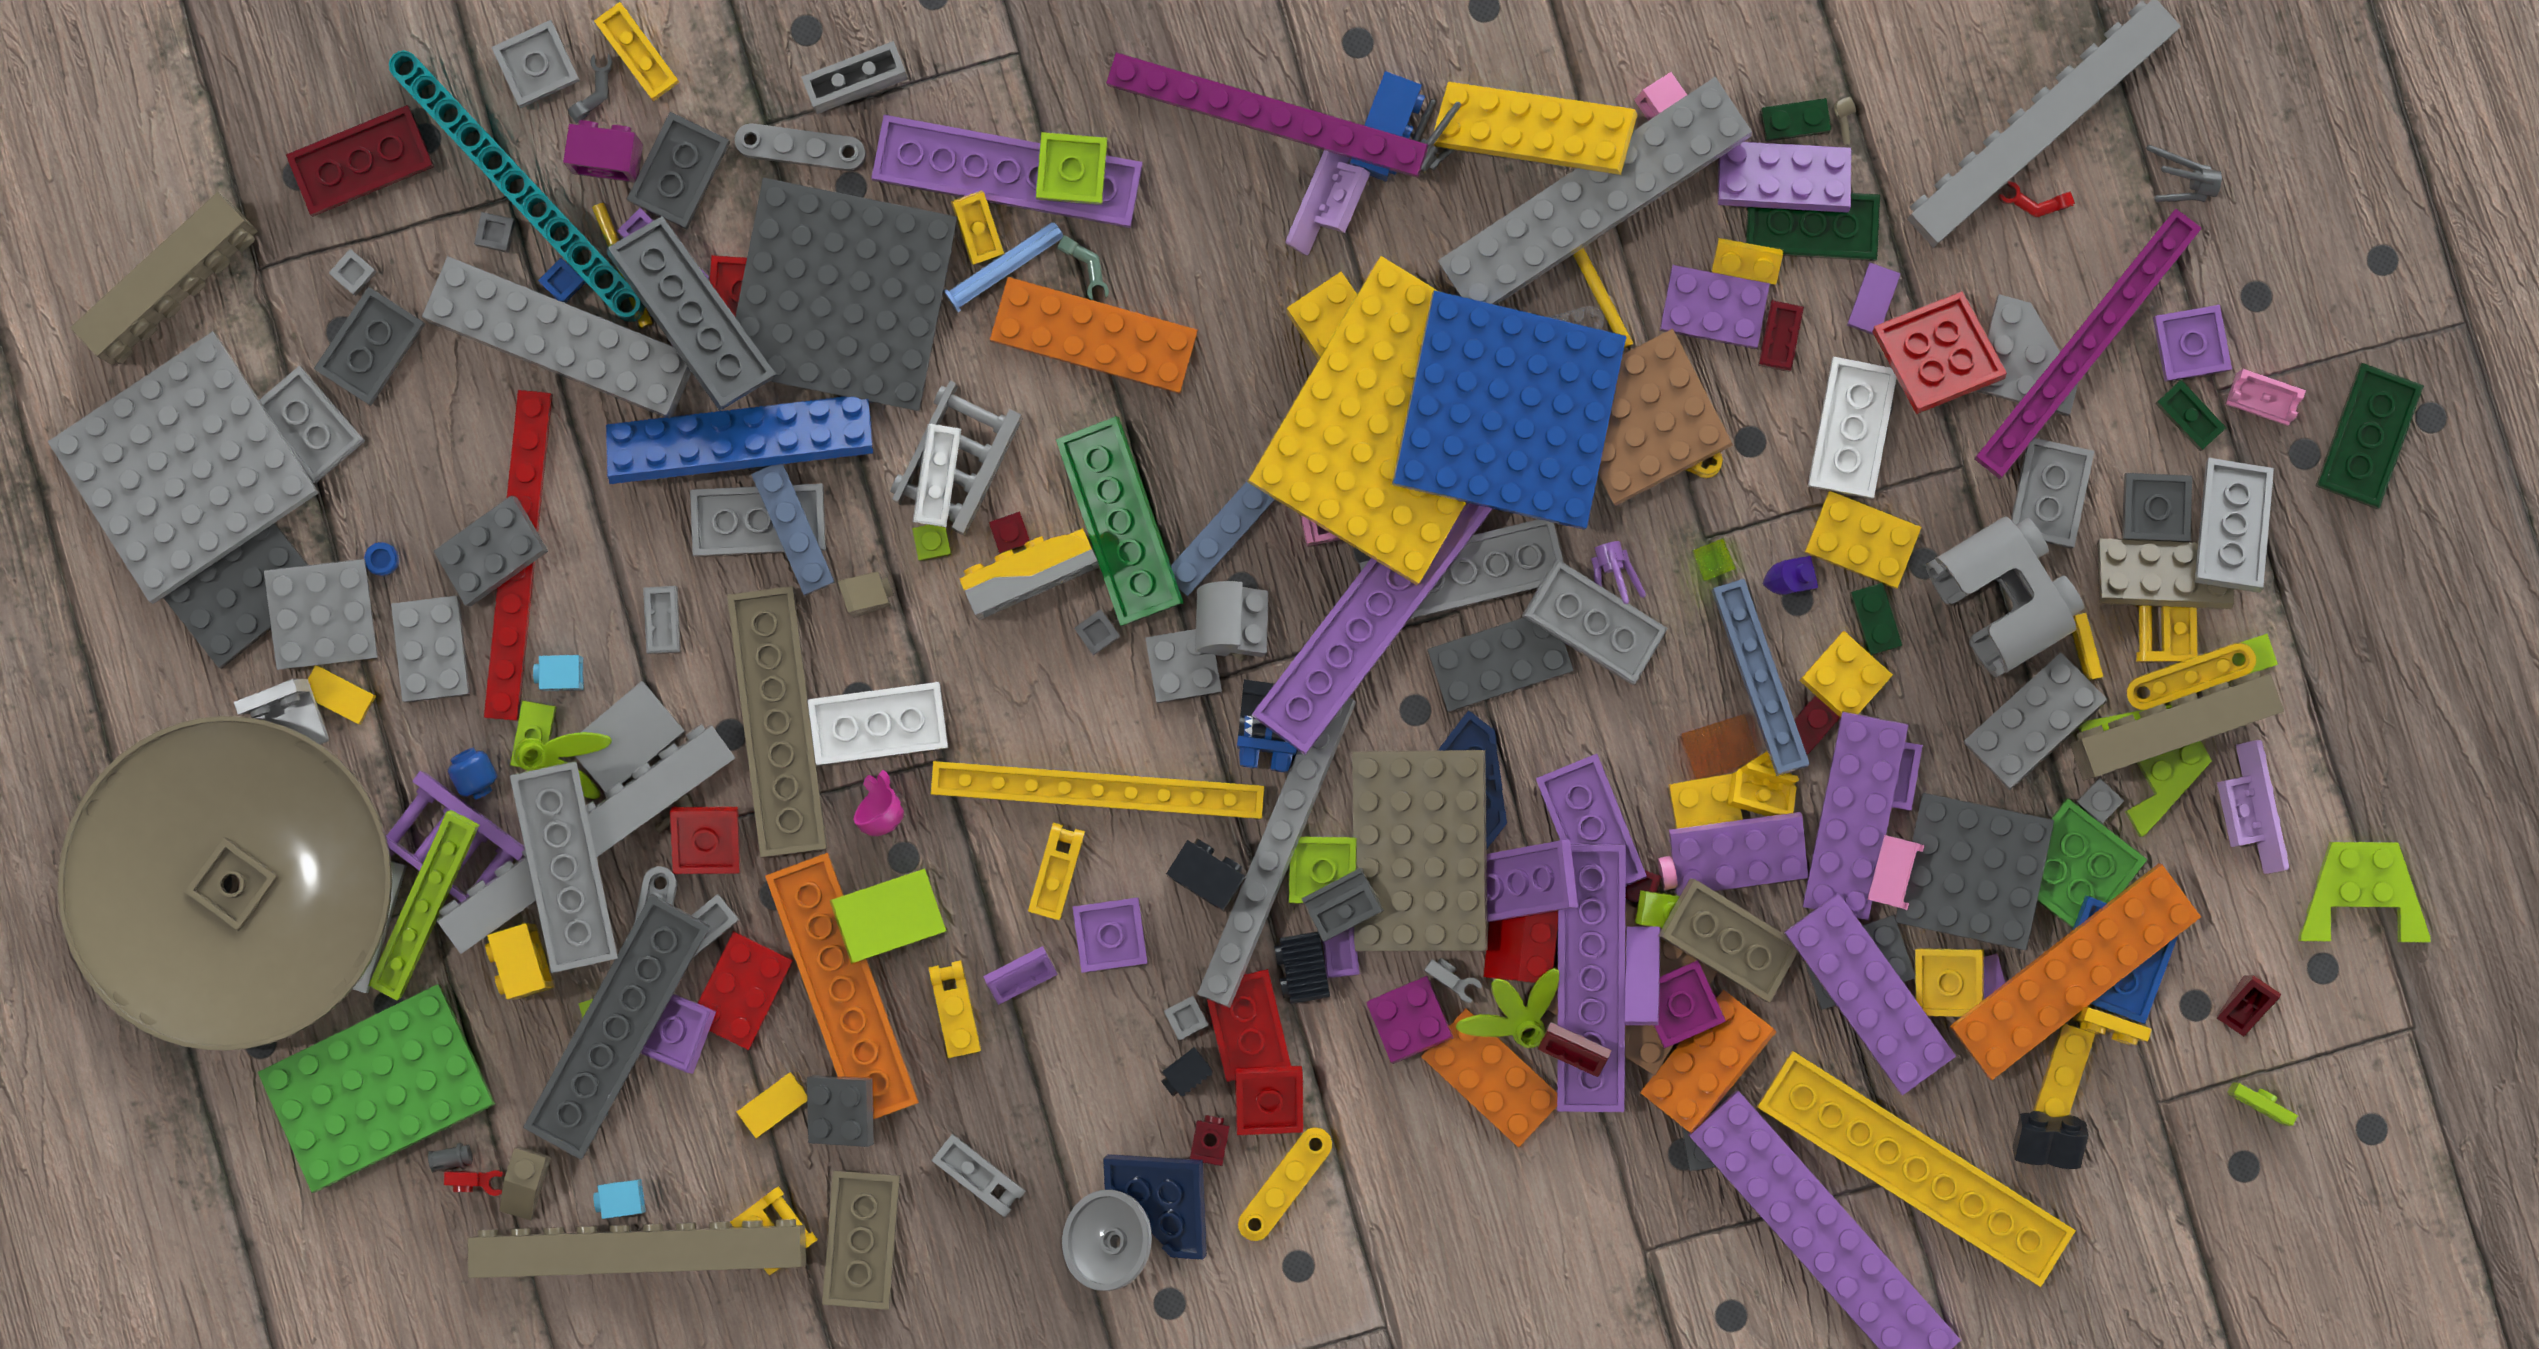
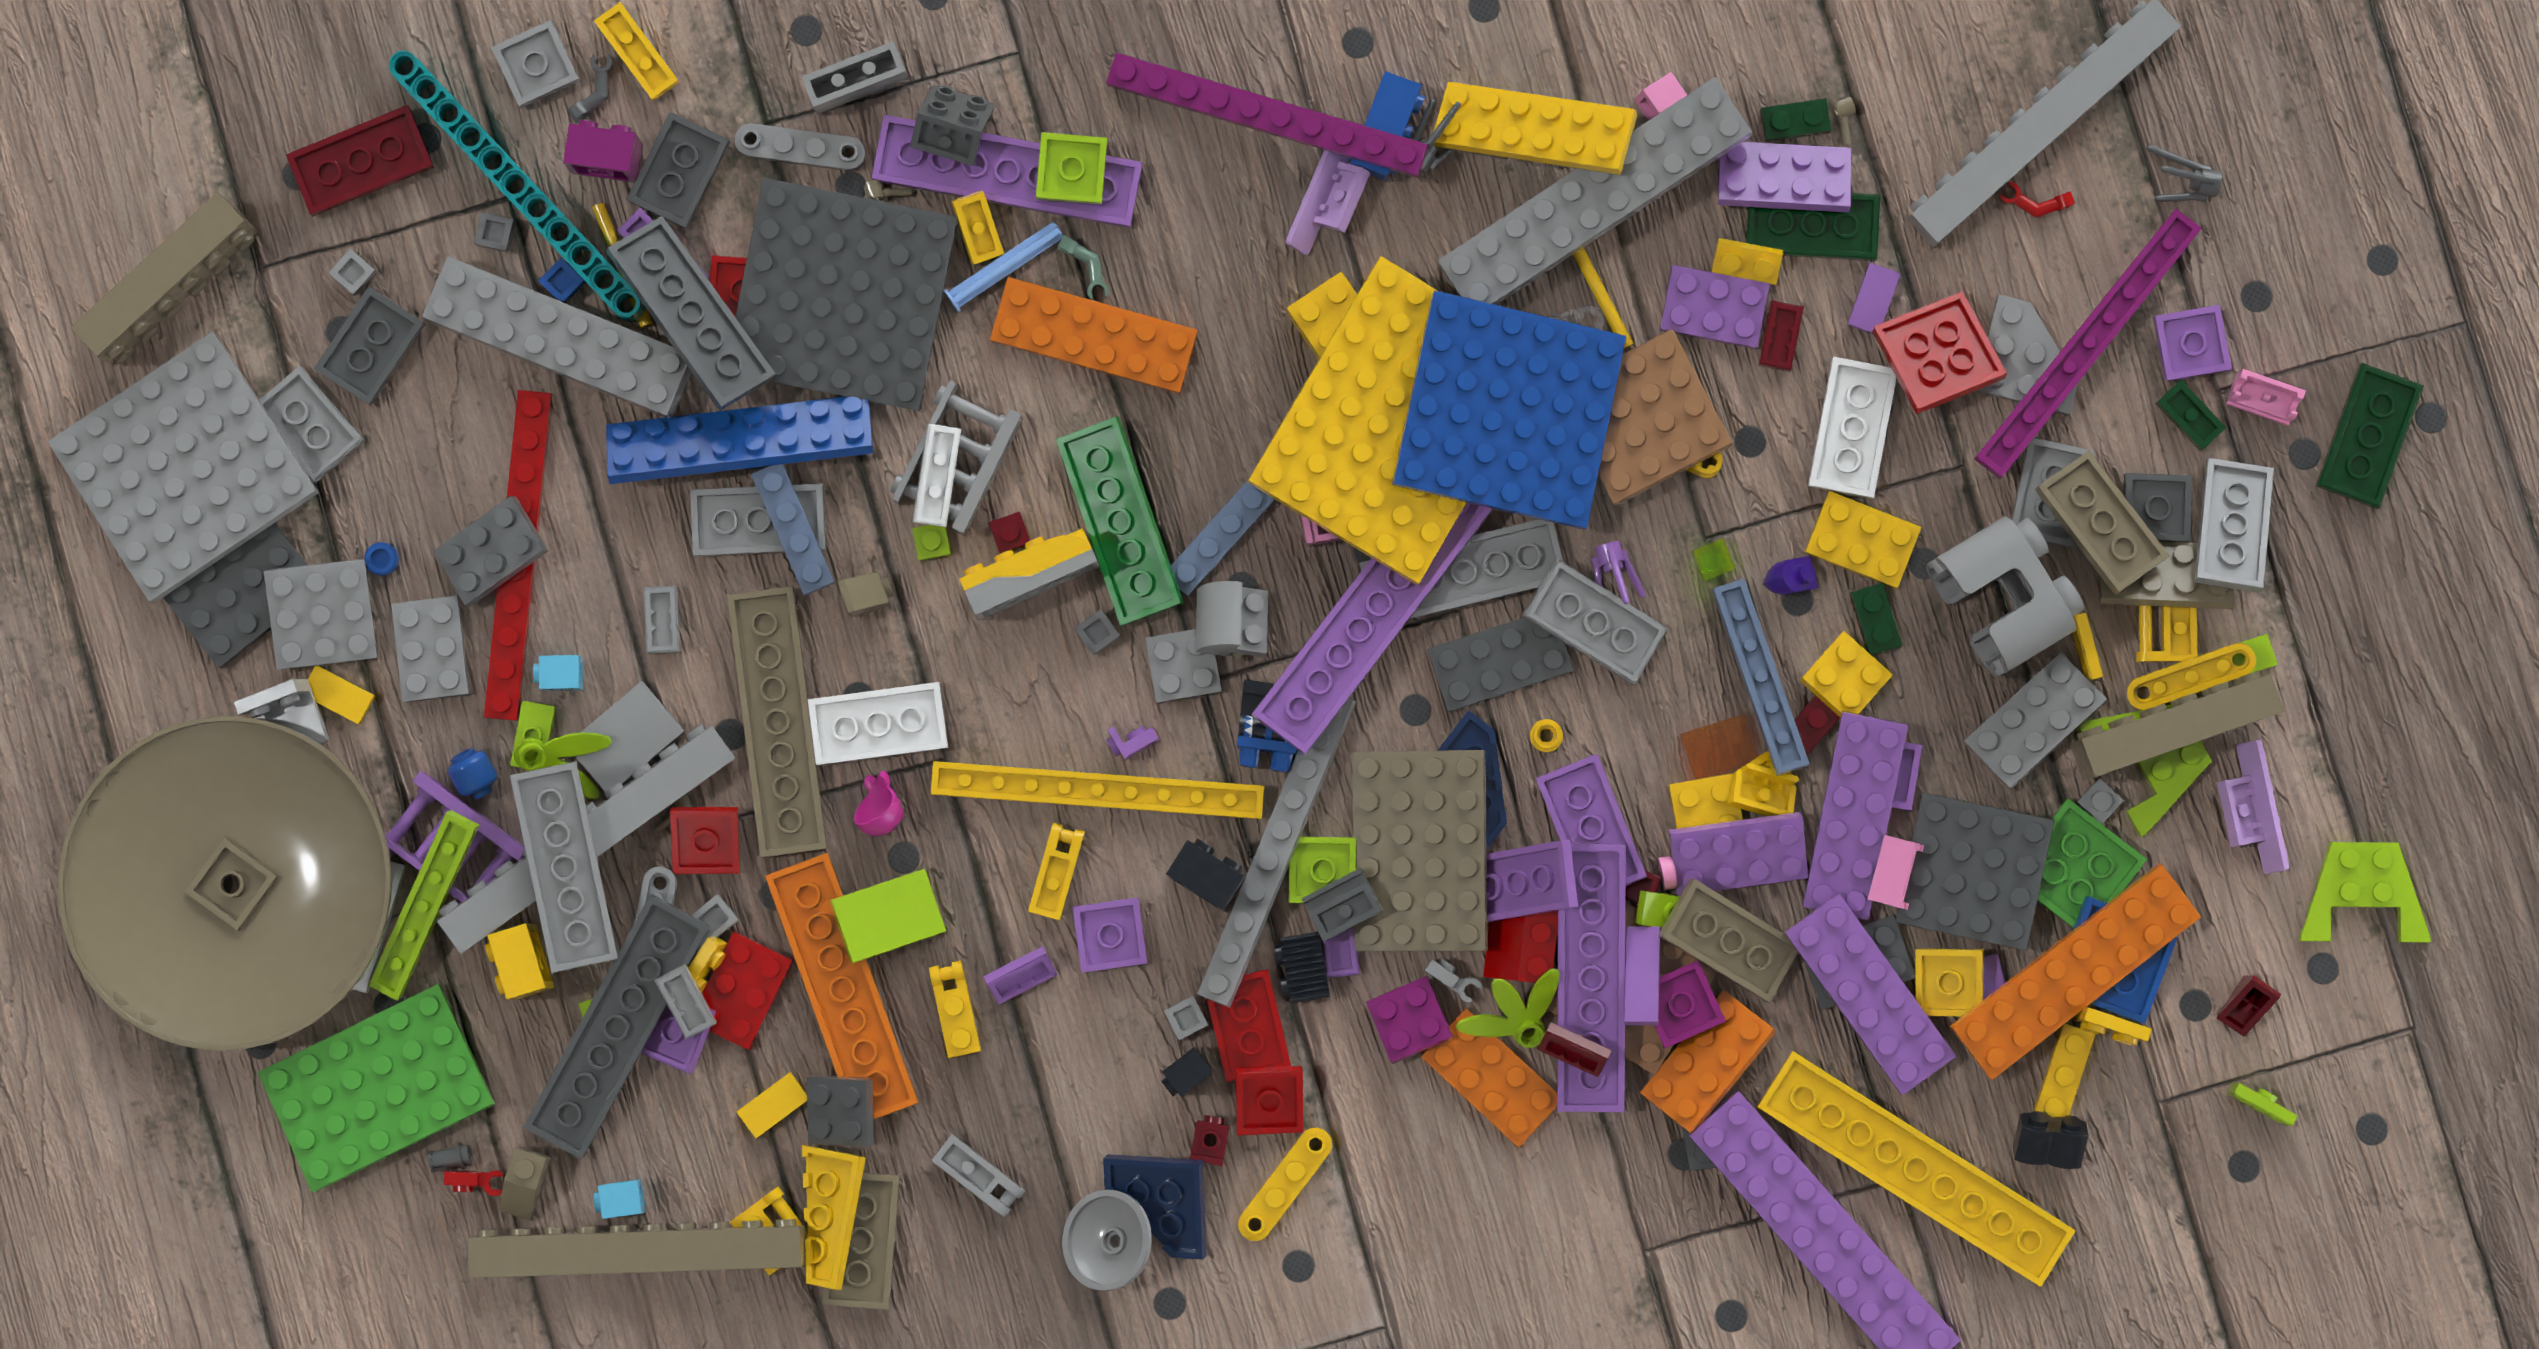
none -> light grey plate [654,964,717,1039]
none -> yellow plate [688,937,727,993]
none -> yellow wing [802,1145,866,1290]
none -> dark tan hand [864,180,912,201]
none -> dark grey bracket [910,85,995,166]
none -> medium lavender bracket [1106,726,1160,761]
none -> yellow plate [1530,719,1563,752]
none -> dark tan plate [2035,451,2169,595]

